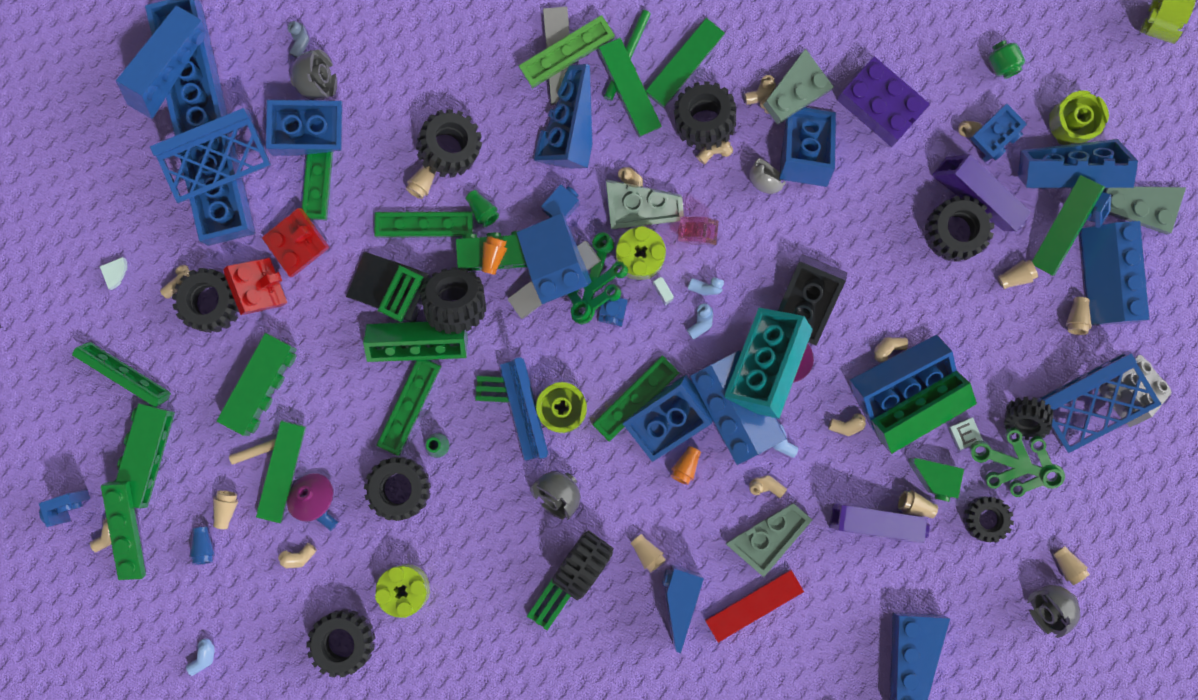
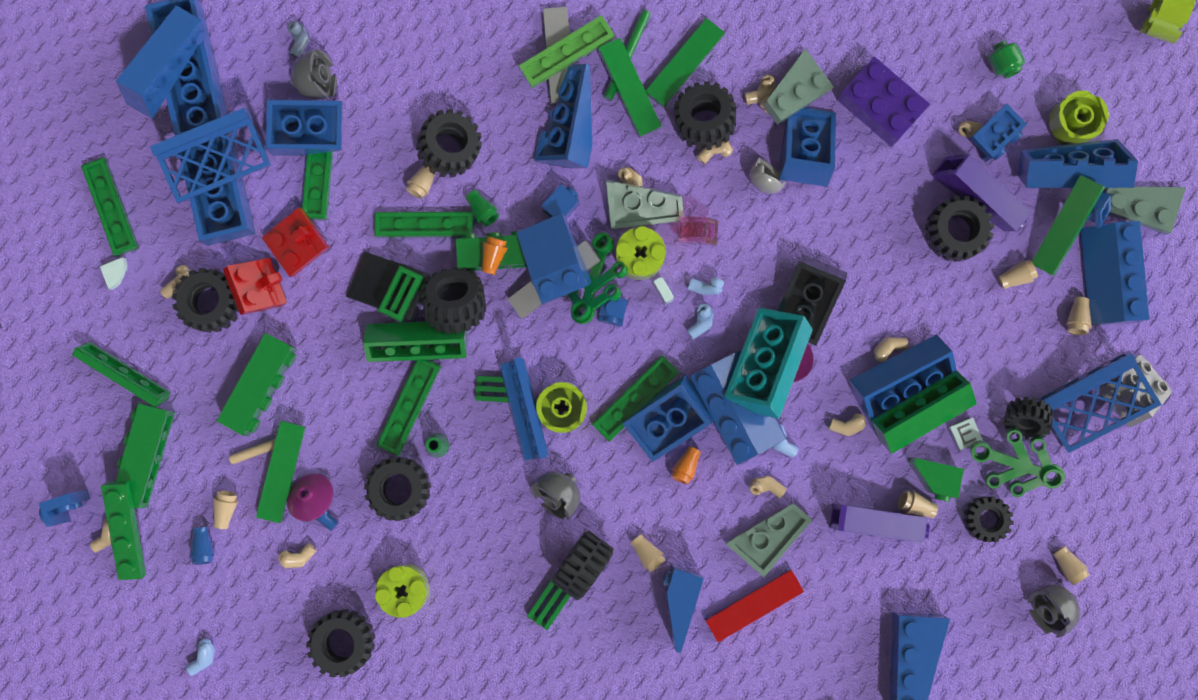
none -> green tile [81,157,139,257]

